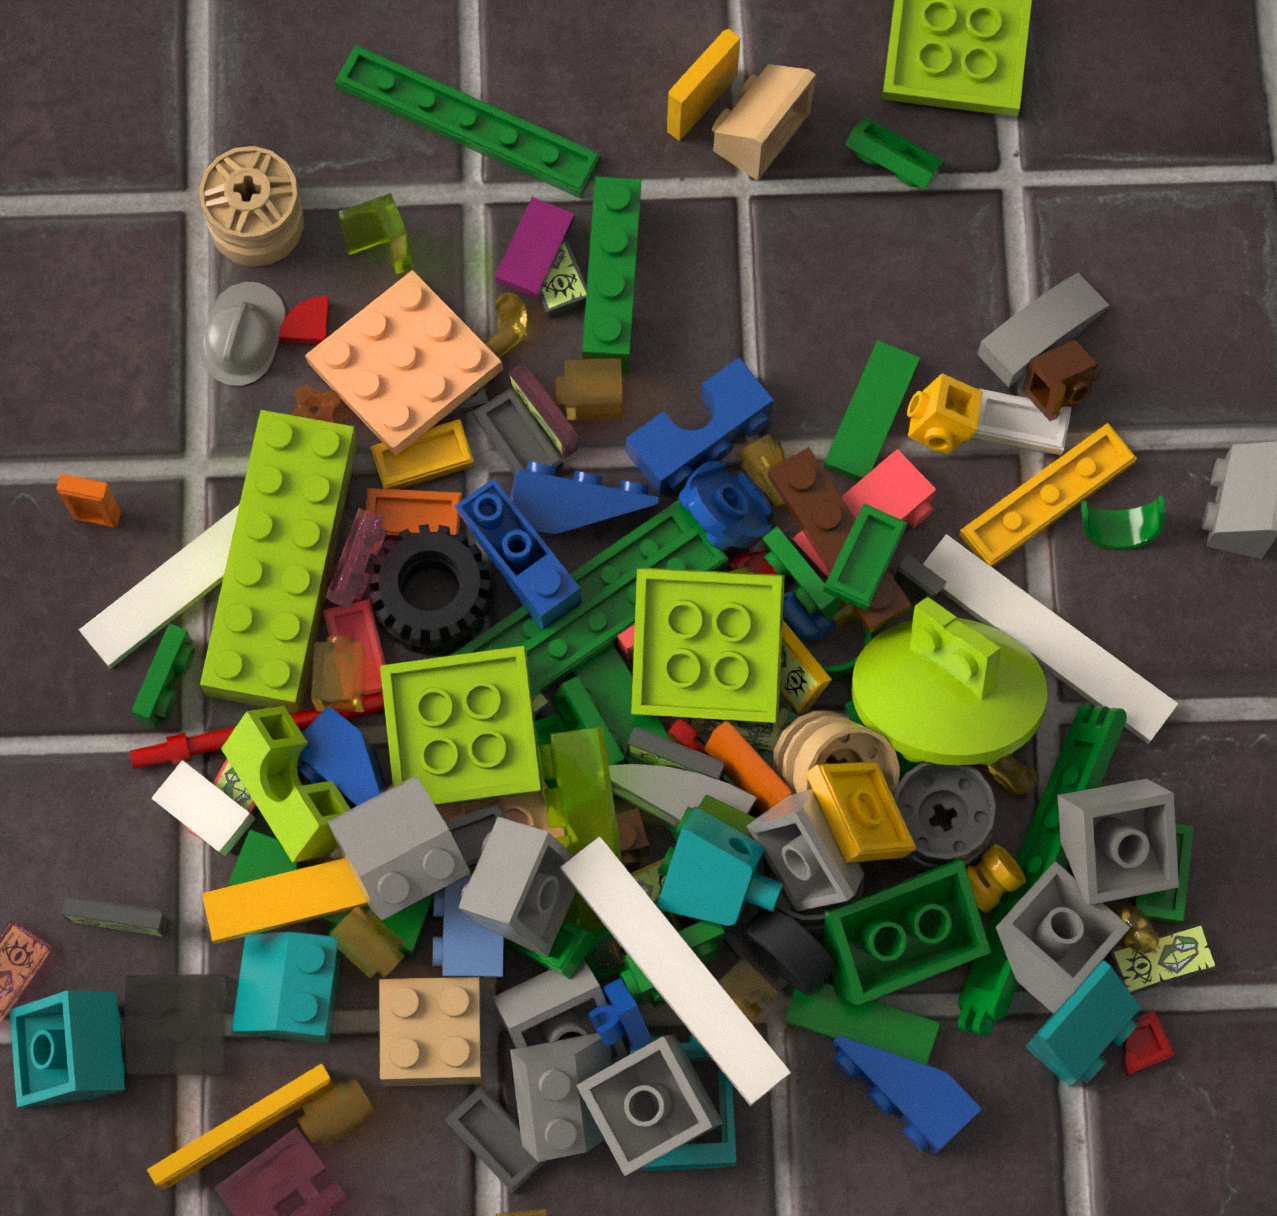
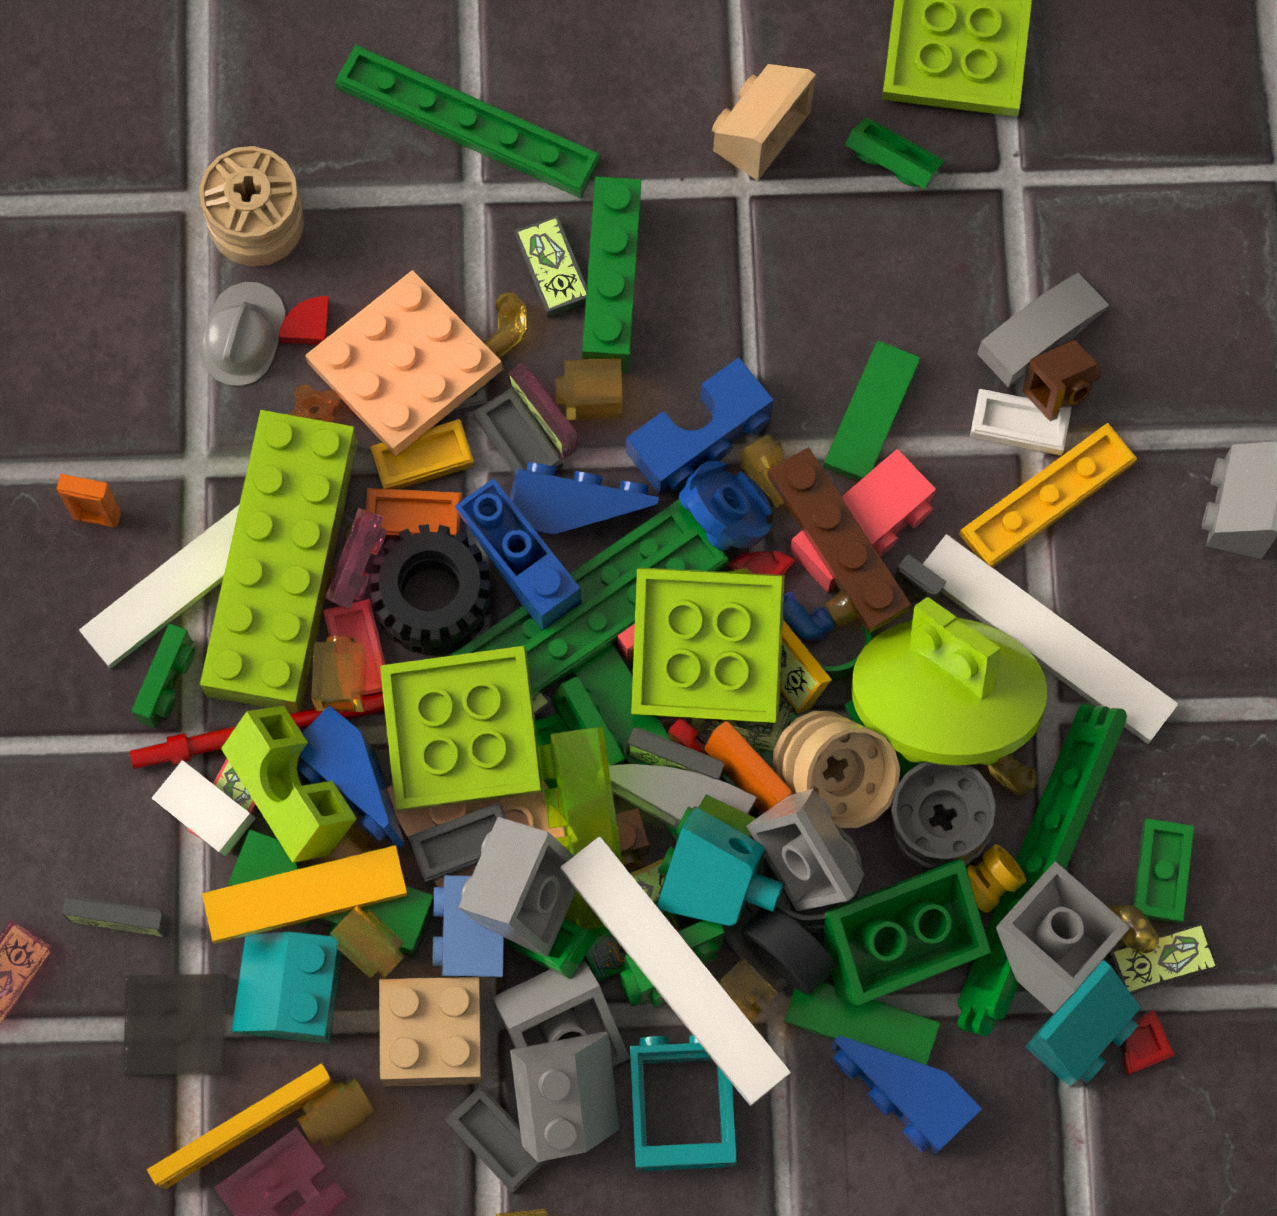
teal slope [9,990,125,1108] -> none
light grey slope [327,776,470,921] -> none
clear neon green panel [338,193,413,275] -> none
magenta tile [494,197,575,300] -> none
light grey slope [576,1034,723,1176] -> none
blue tile [588,978,653,1050] -> none
yellow tile [667,28,741,141] -> none
green plate [762,526,842,621] -> none
yellow tile [805,762,916,863] -> none
green tile [823,503,908,611] -> none
yellow brick [907,373,983,455] -> none
light grey slope [1058,779,1179,905] -> none
green helmet [1081,495,1165,550] -> none

